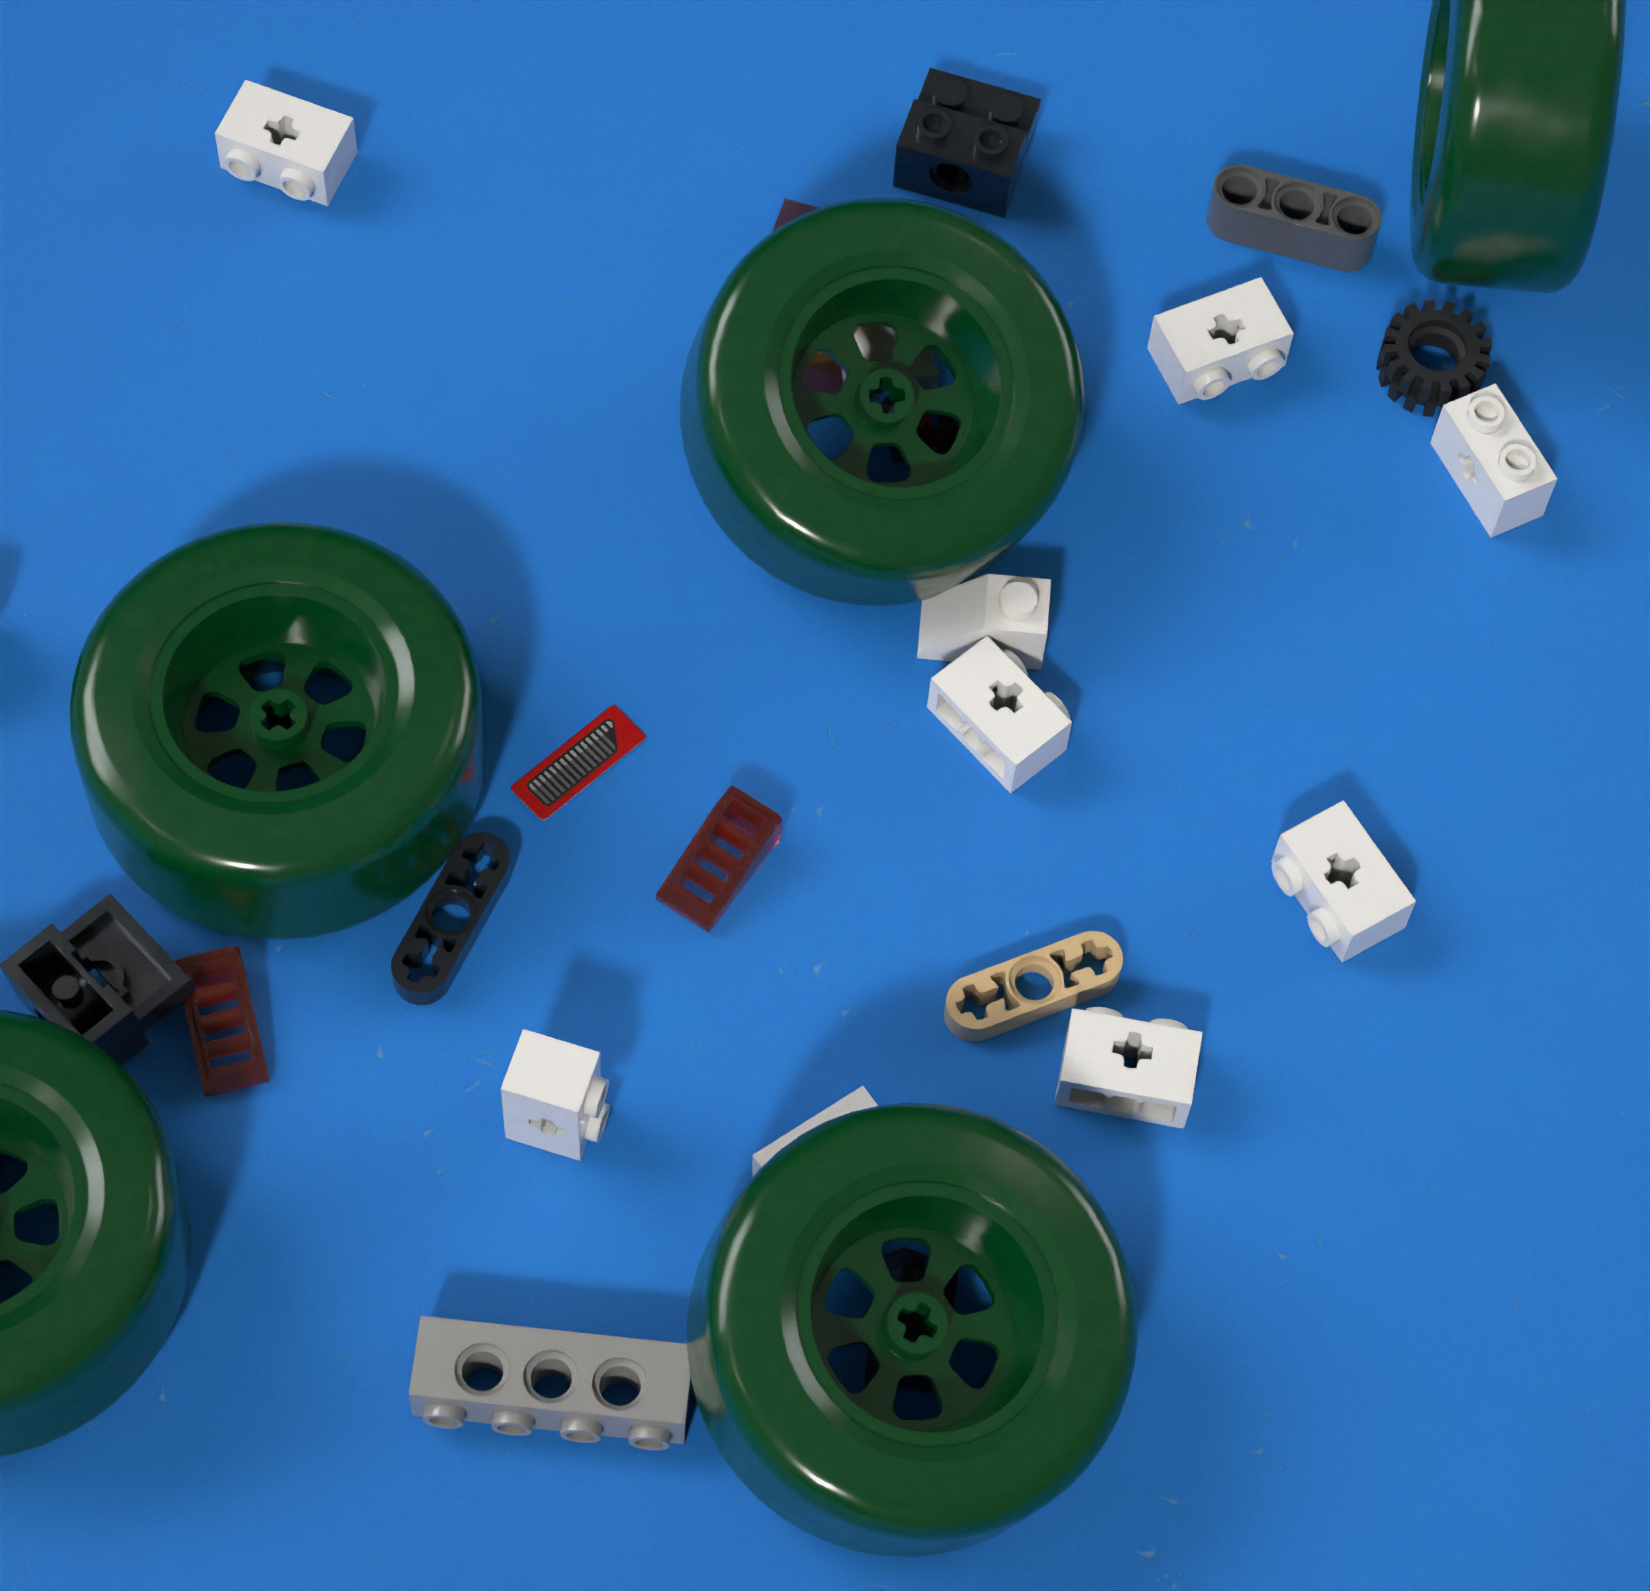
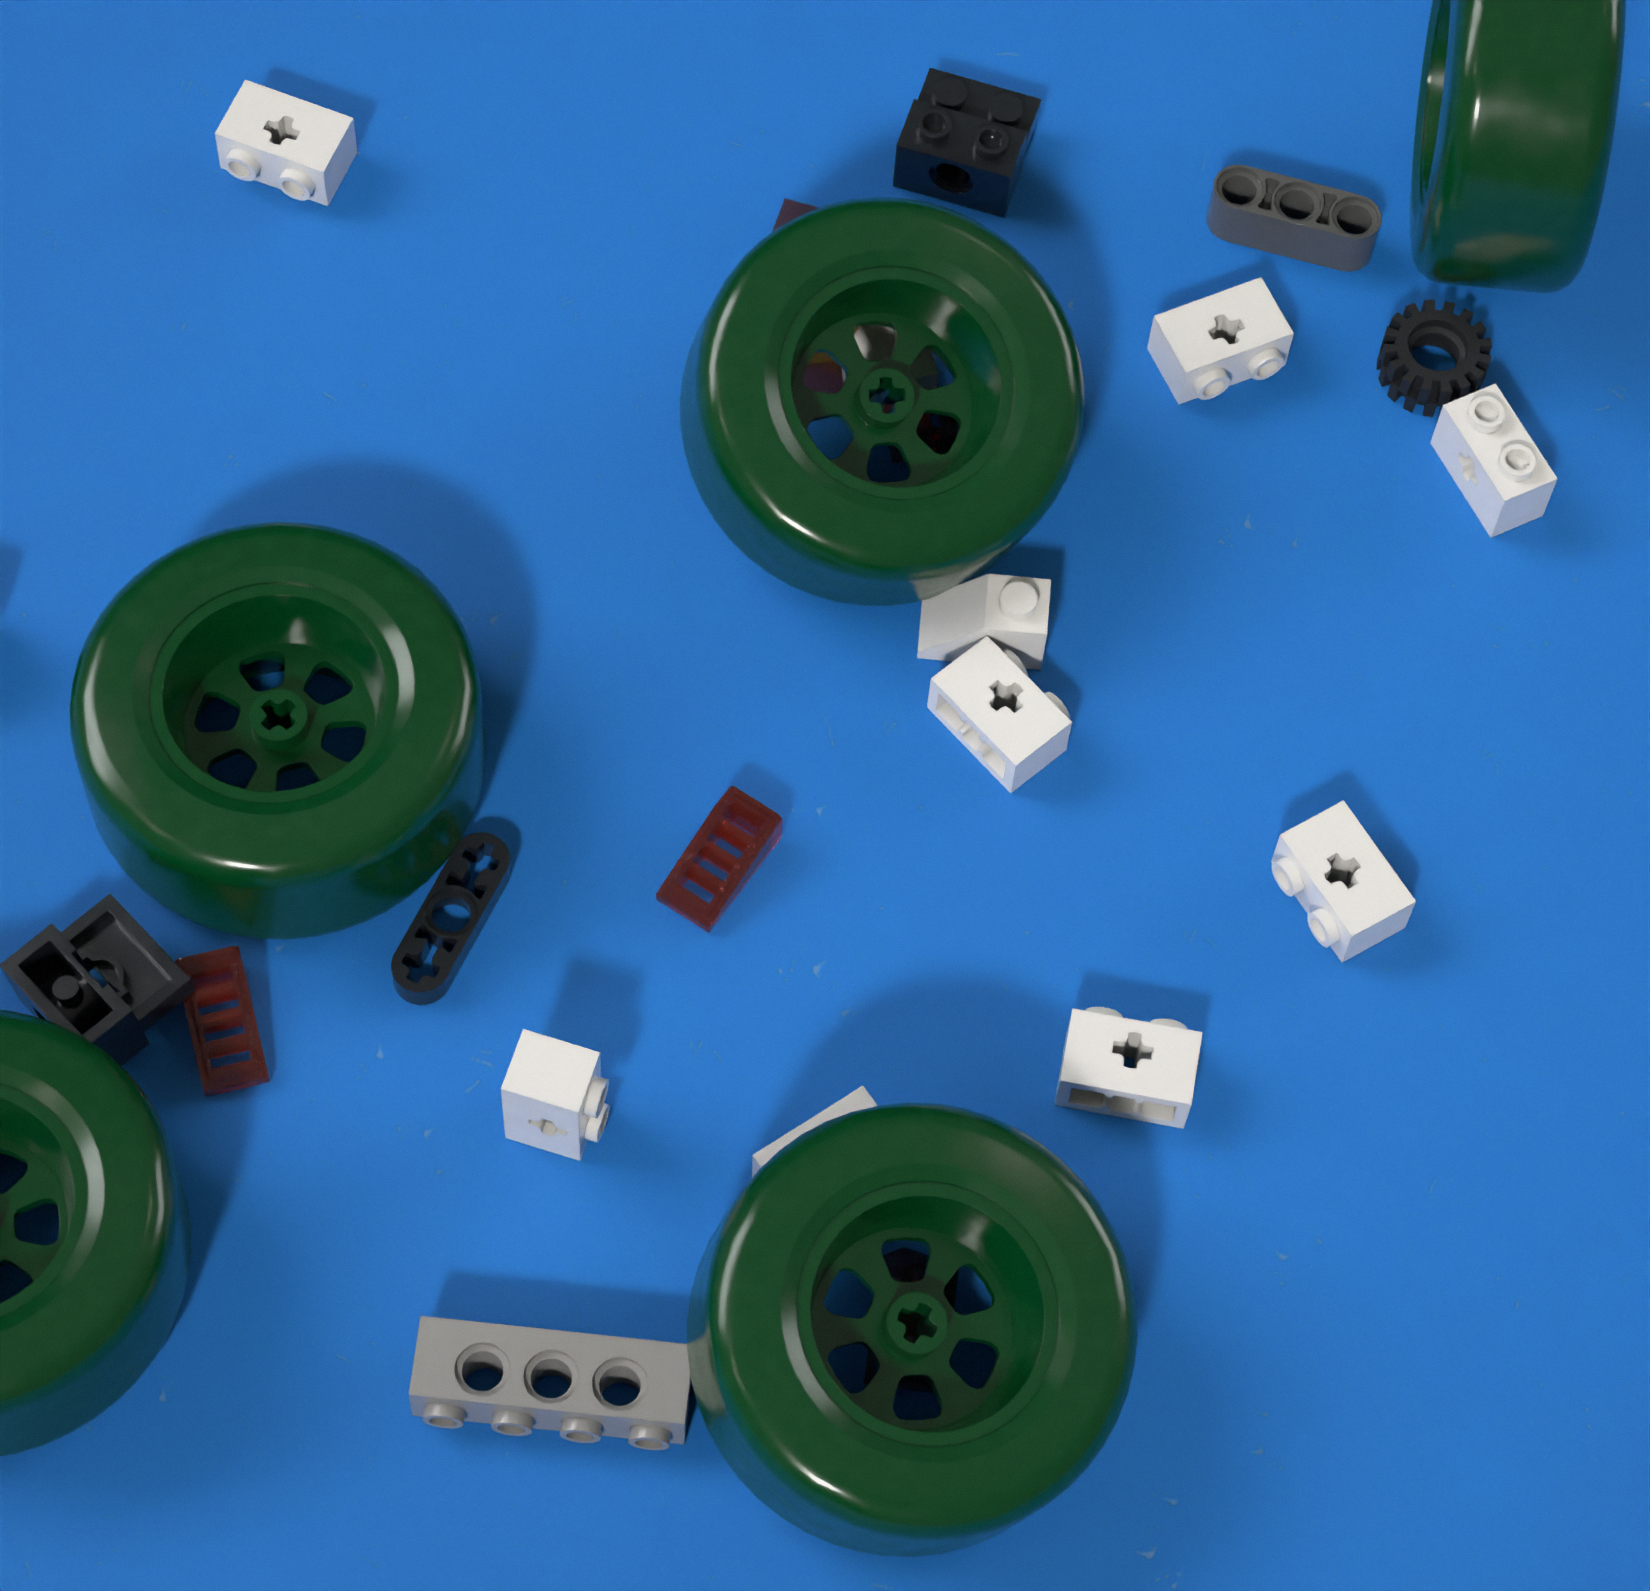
sticker [511,705,645,820] -> none
tan beam [944,931,1123,1042] -> none

